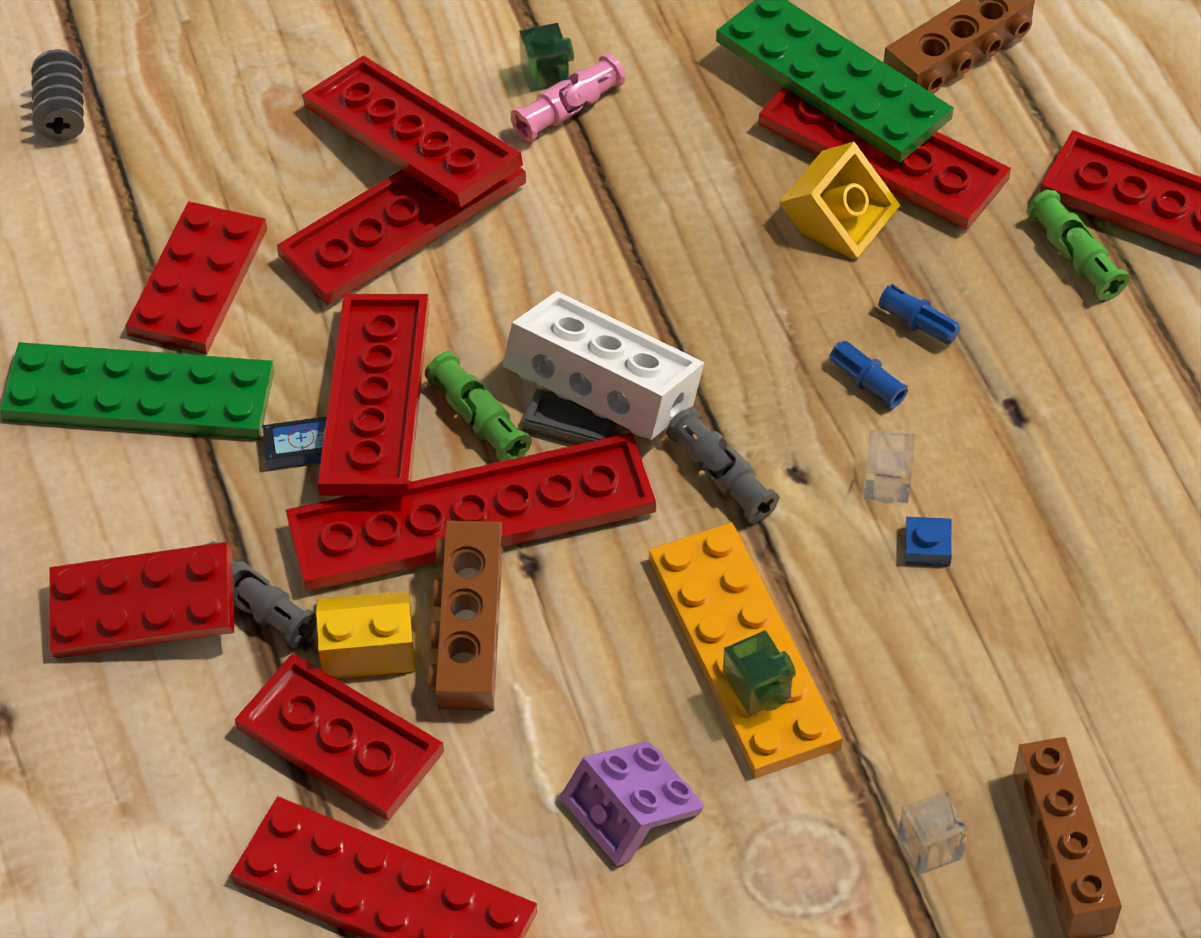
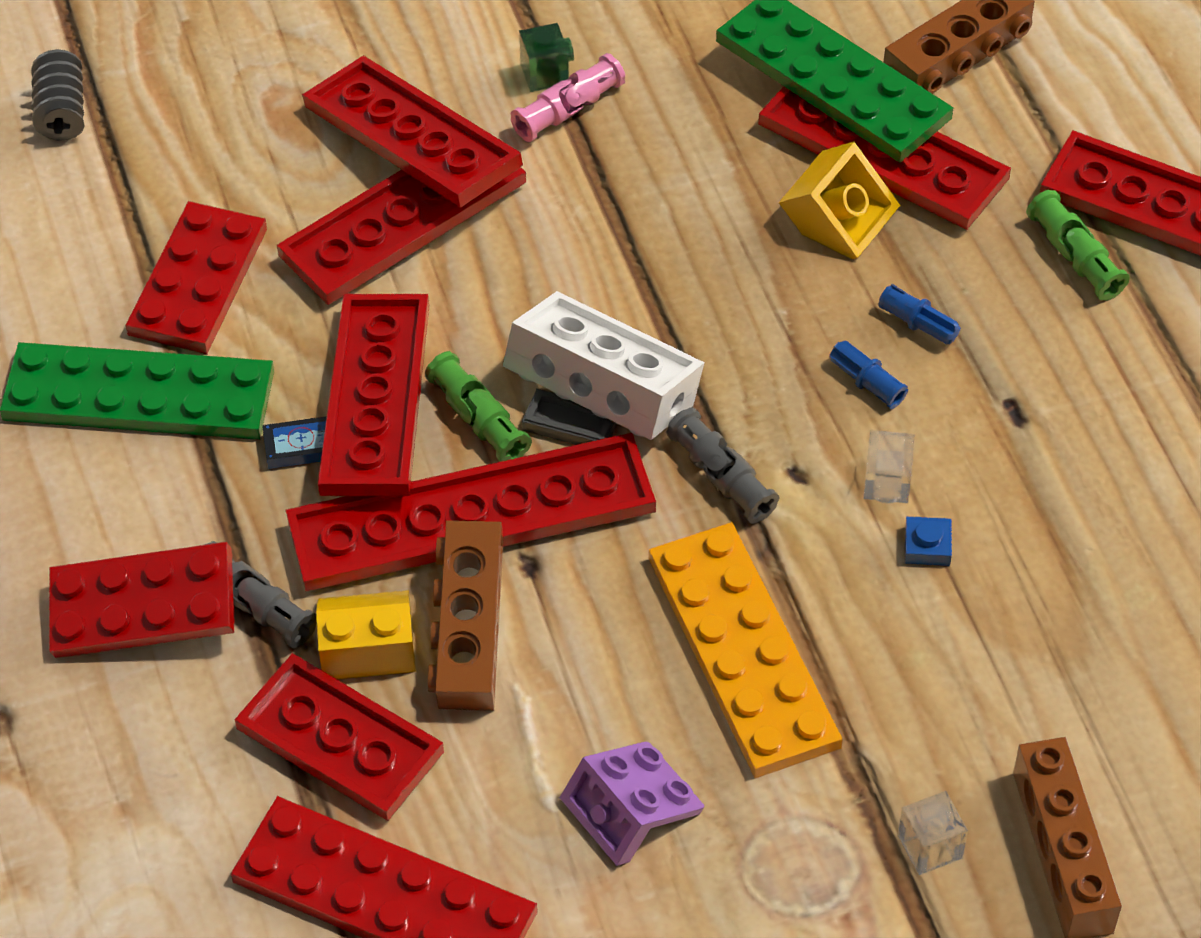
clear green brick [723,630,796,716] -> none

